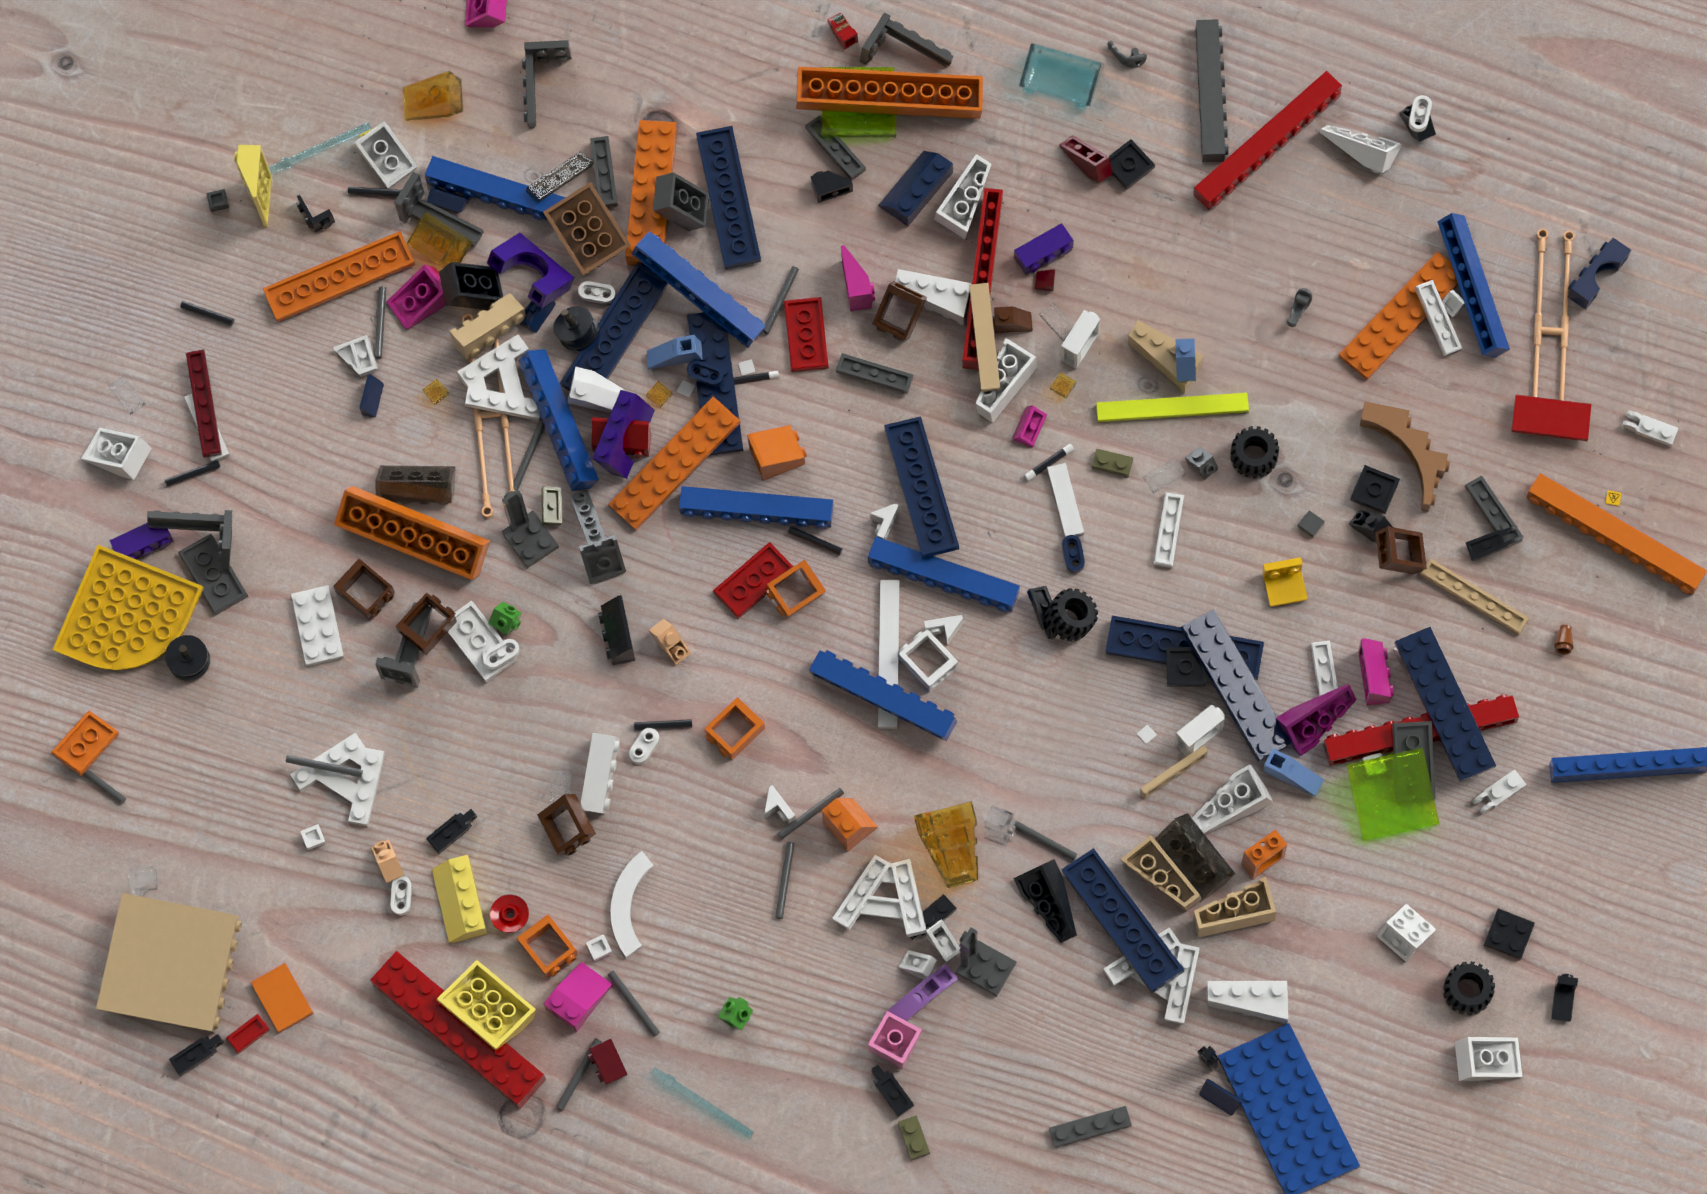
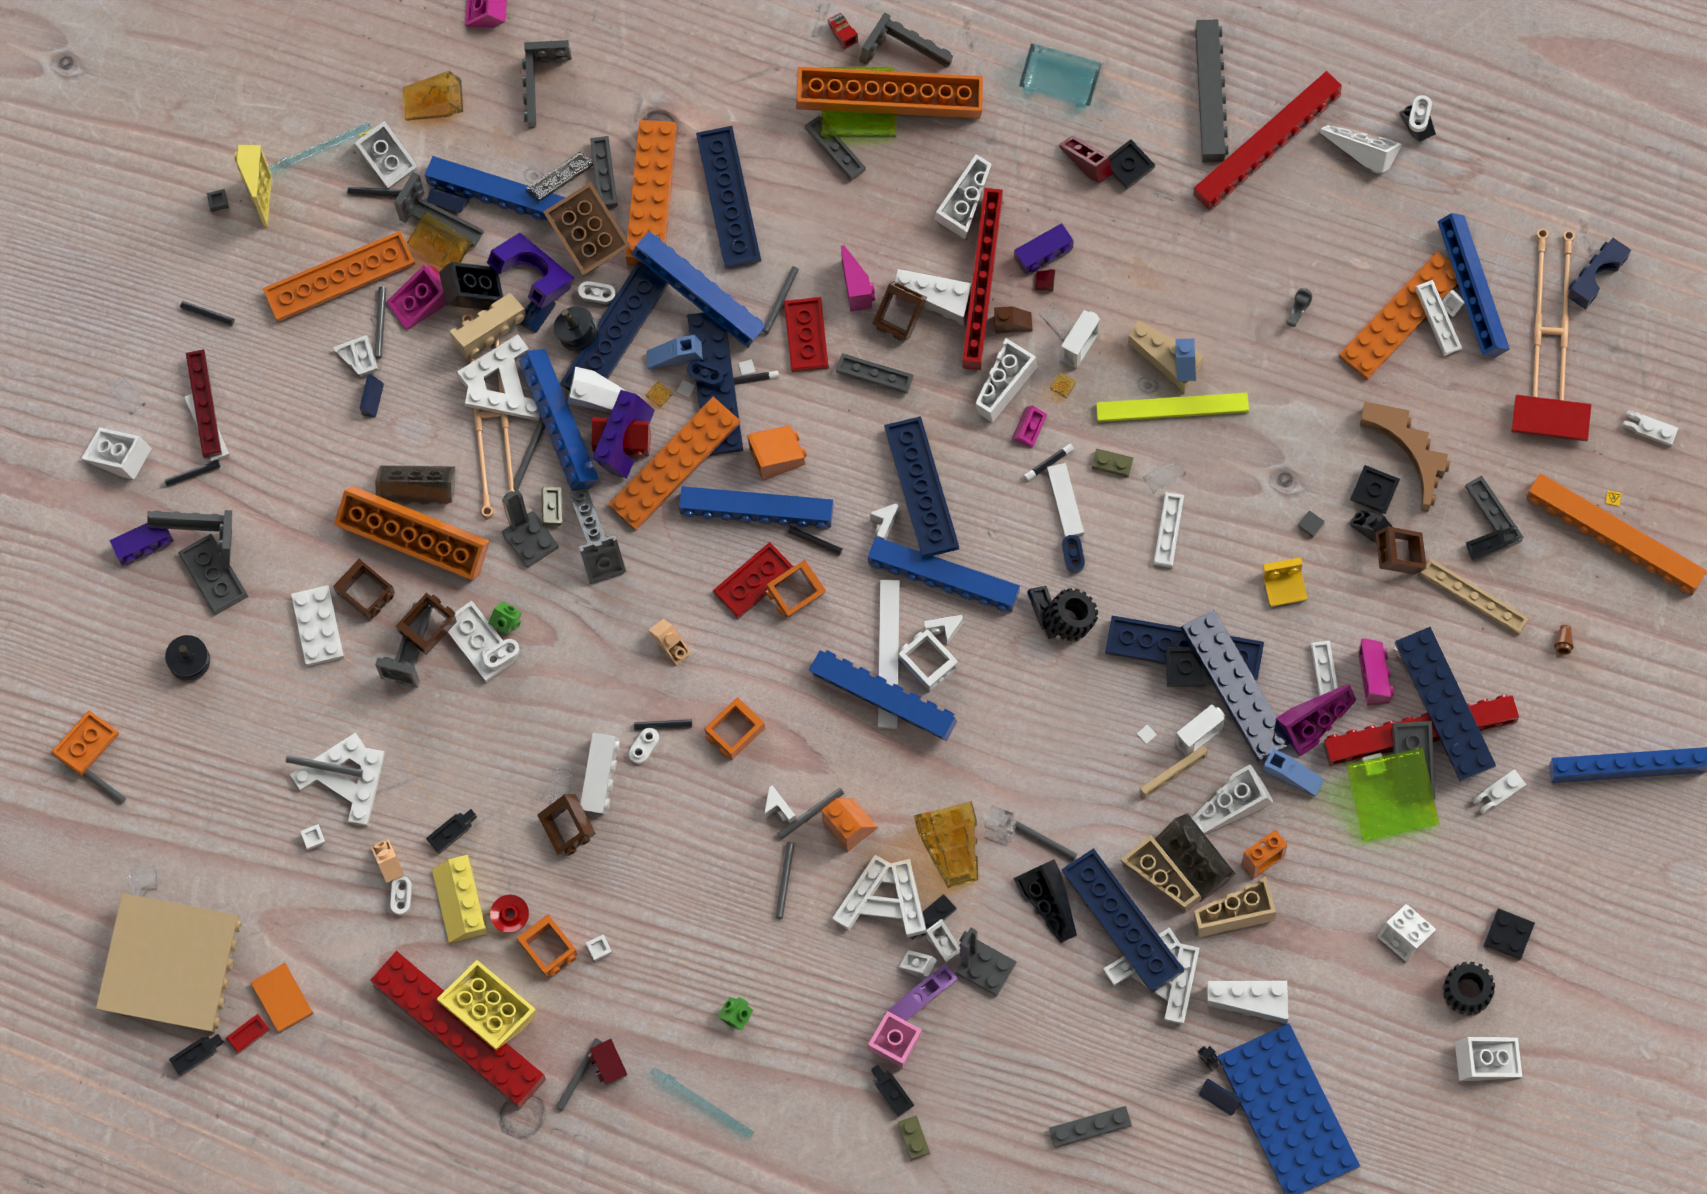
yellow plate [52,544,204,670] -> none
black bracket [296,194,335,232] -> none
clear yellow plate [422,379,449,405] -> none
dark pink slope [544,962,613,1031] -> none
black slope [598,595,635,665] -> none
dark grey bar [608,970,660,1037] -> none
white tile [611,851,654,959] -> none
dark grey brick [653,172,709,231] -> none
black slope [810,171,853,203] -> none
dark blue slope [879,151,953,227] -> none
tan tile [970,283,1000,392] -> none
dark grey piece [1107,40,1147,68] -> none
dark grey bracket [1185,446,1218,479] -> none
black tyre [1230,426,1279,479] -> none
black bracket [1551,974,1578,1022] -> none

